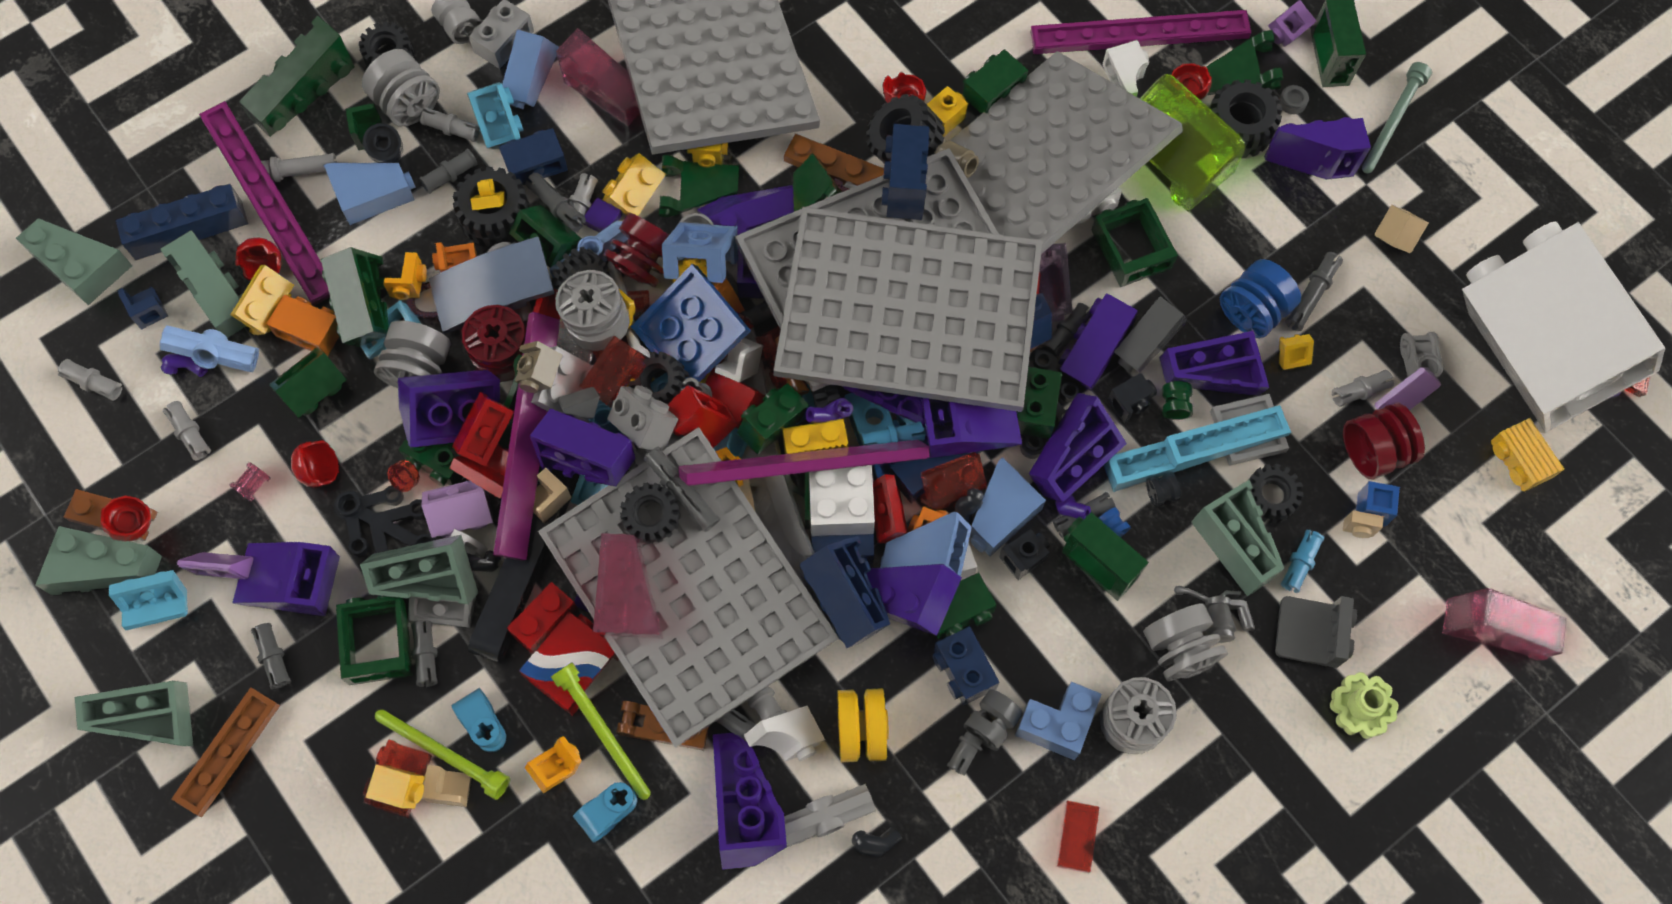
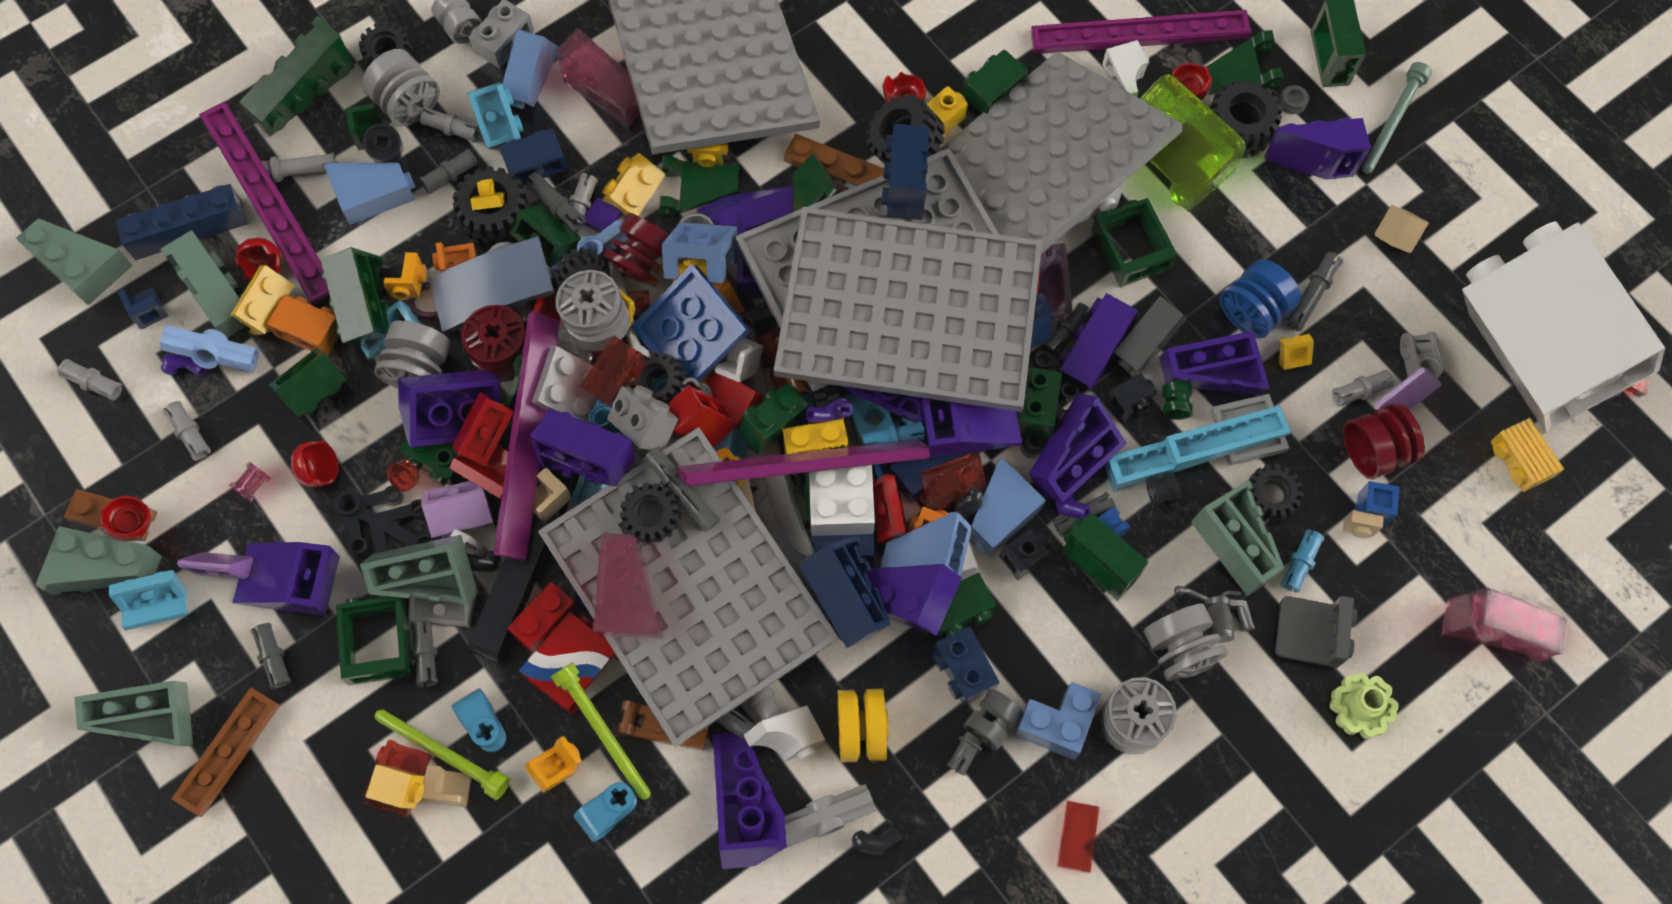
dark tan brick [515,341,563,393] -> none
dark grey slope [558,387,599,419] -> none
dark tan brick [935,140,979,178] -> none
medium lavender brick [1268,0,1317,47] -> none

